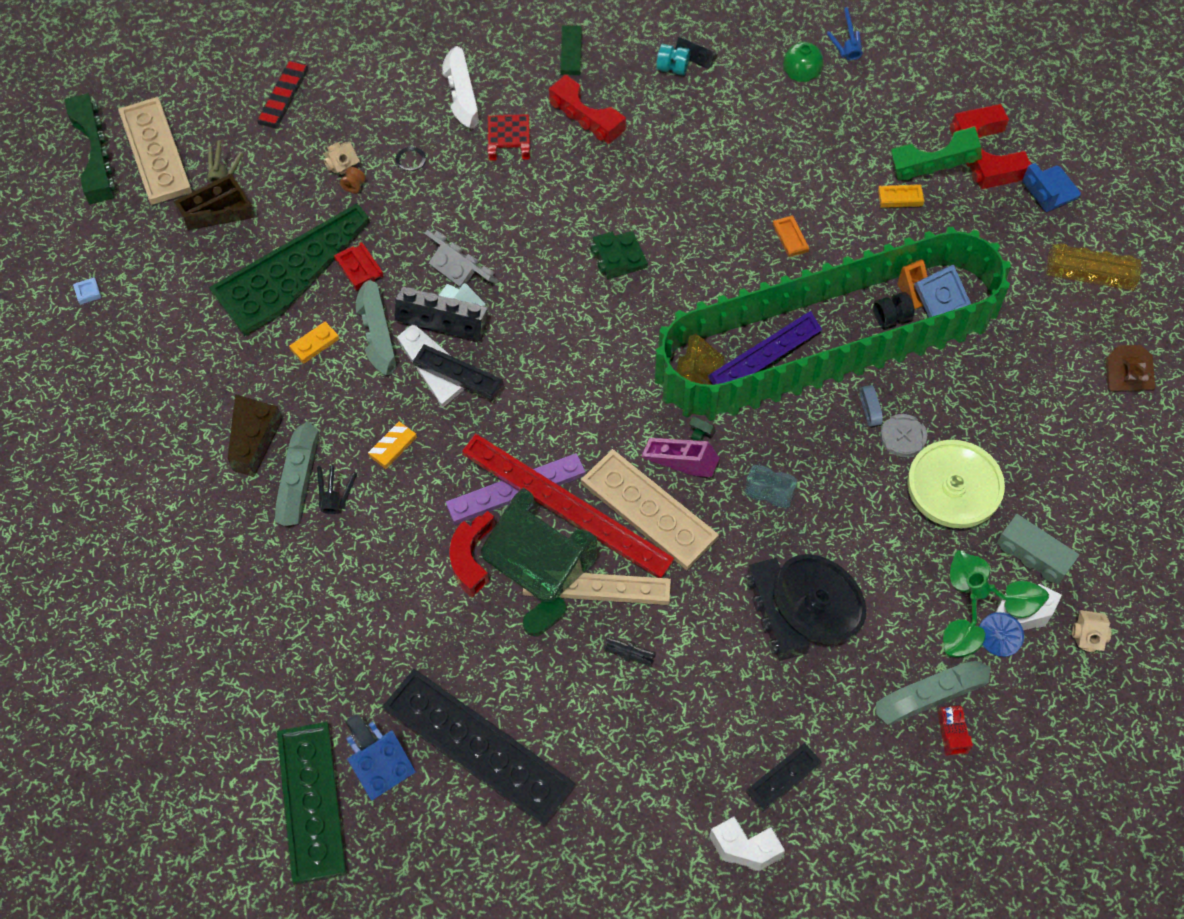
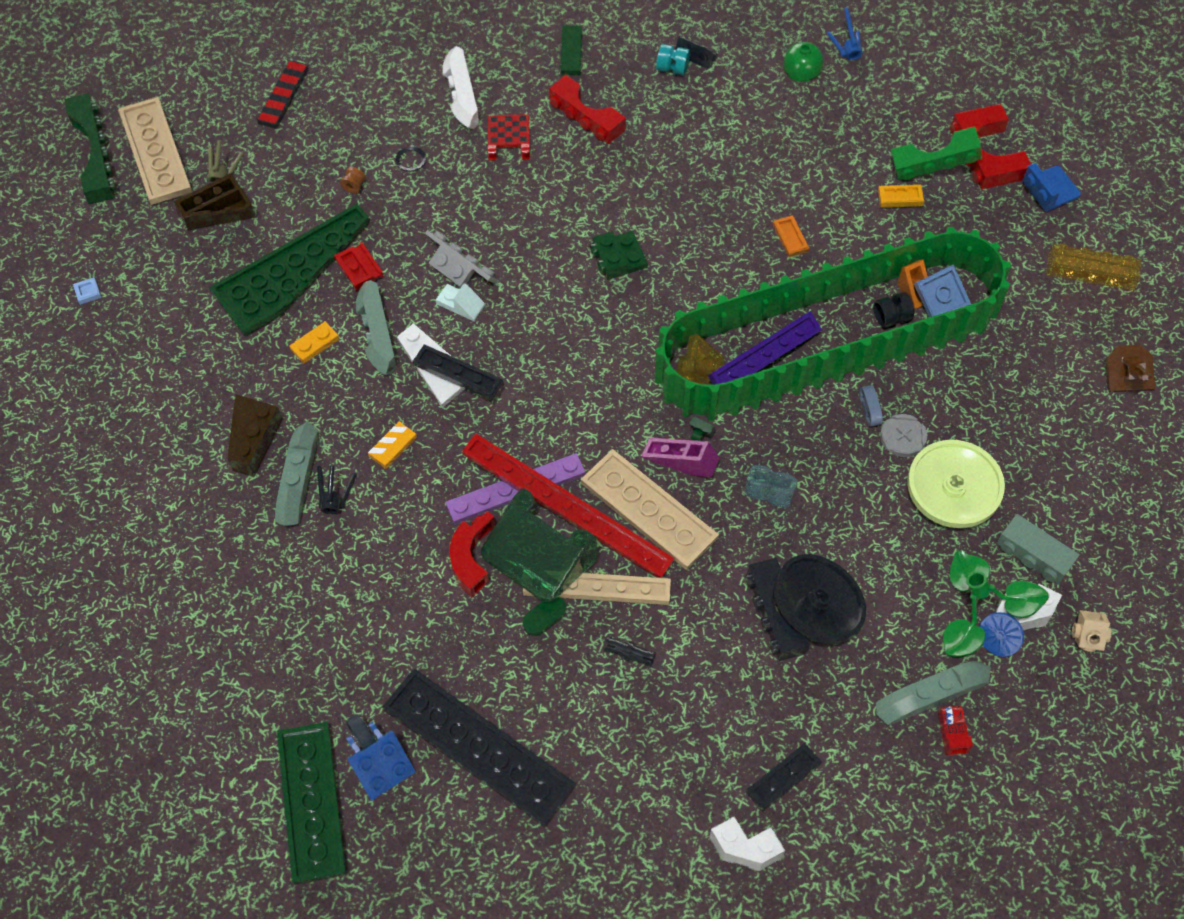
tan brick [323,142,360,175] -> none
black brick [395,287,488,341] -> none

